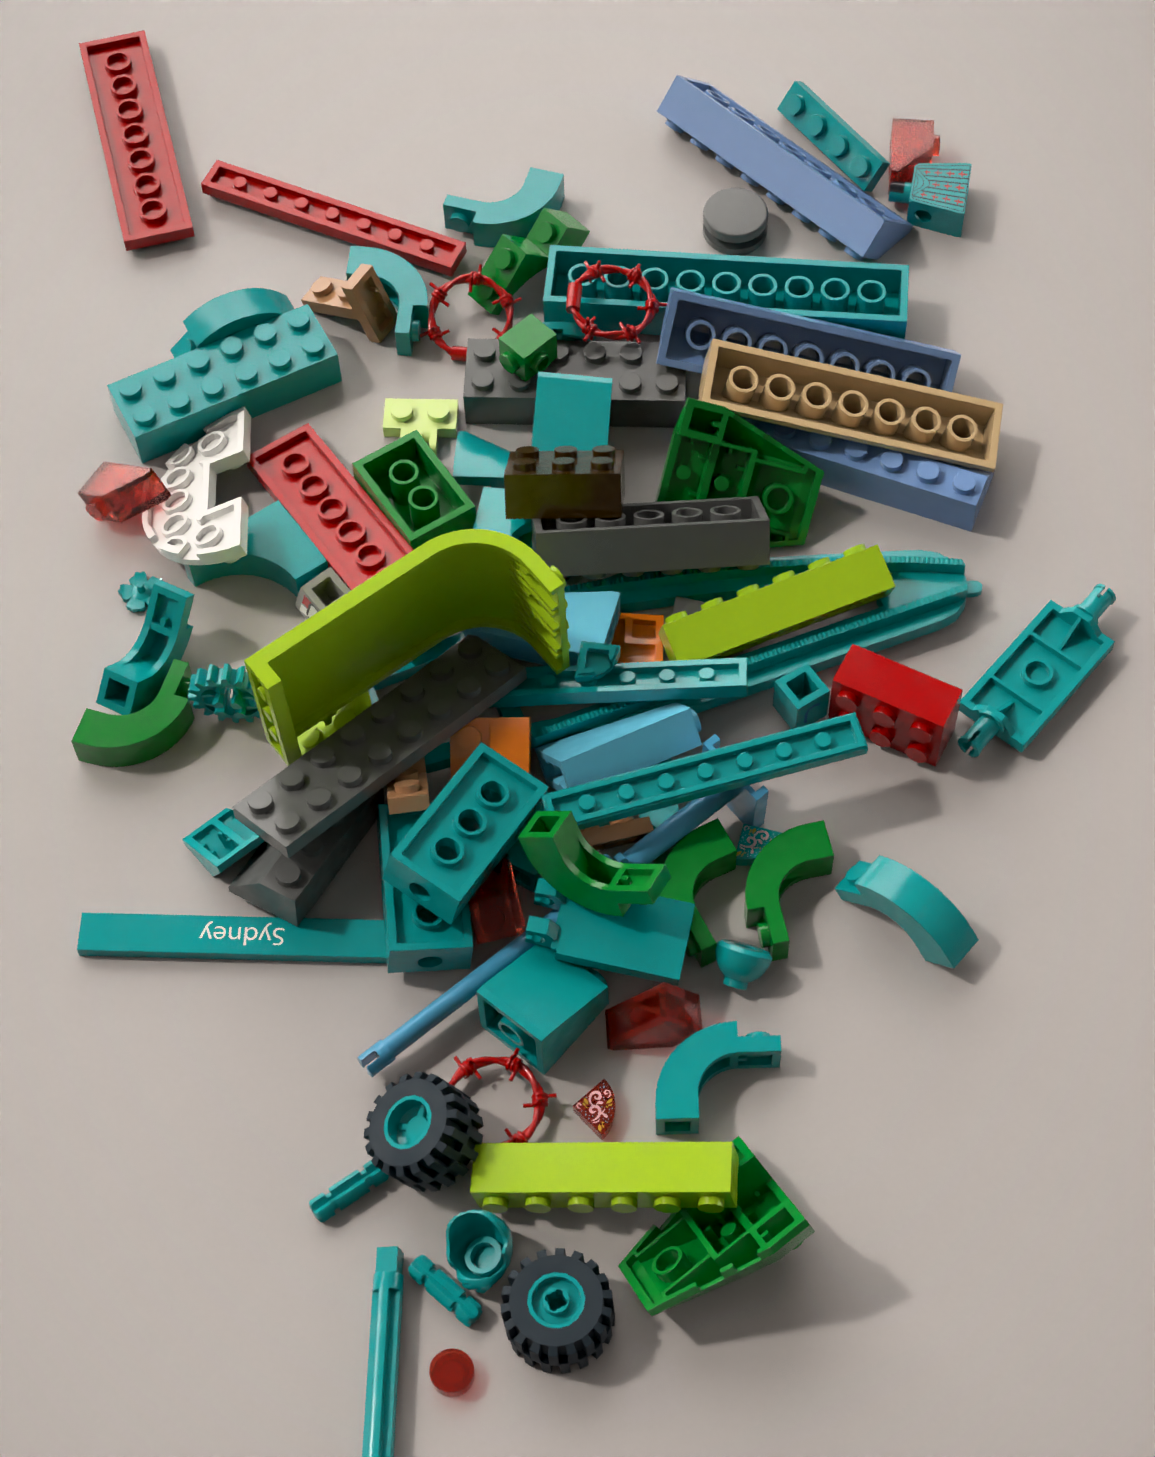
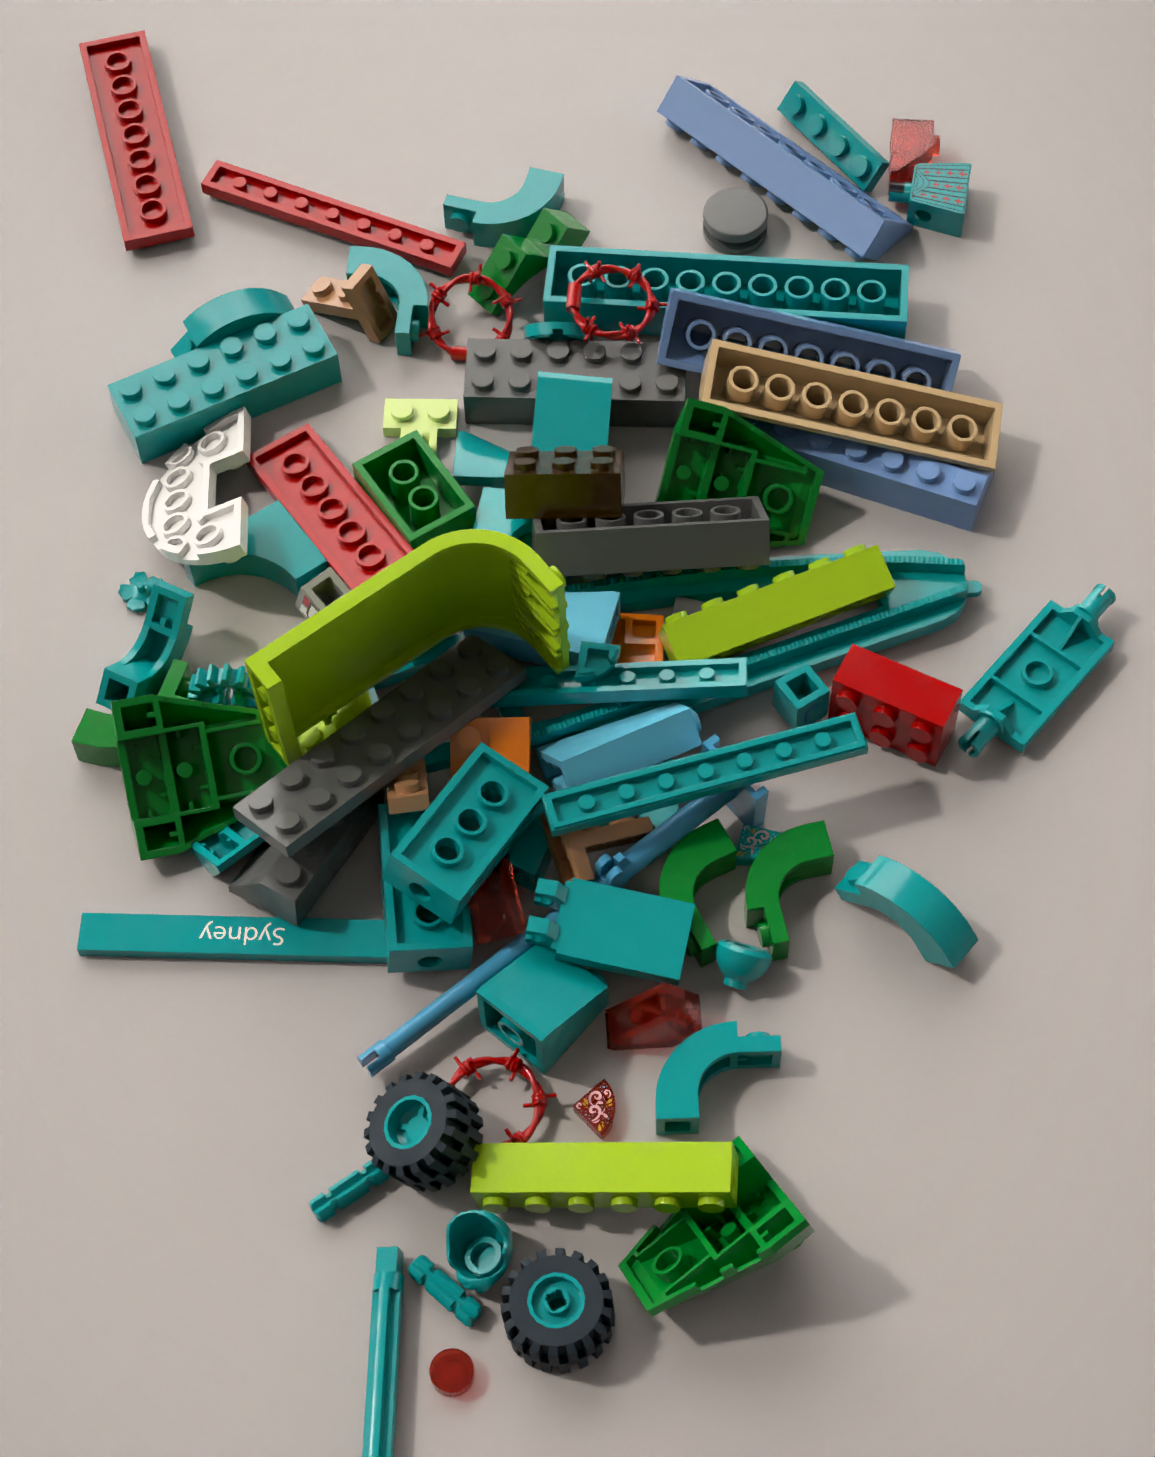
clear red slope [78,461,171,523] -> none
green brick [498,314,558,382] -> none
green arch [518,811,671,917] -> none
none -> green wedge [110,694,288,861]

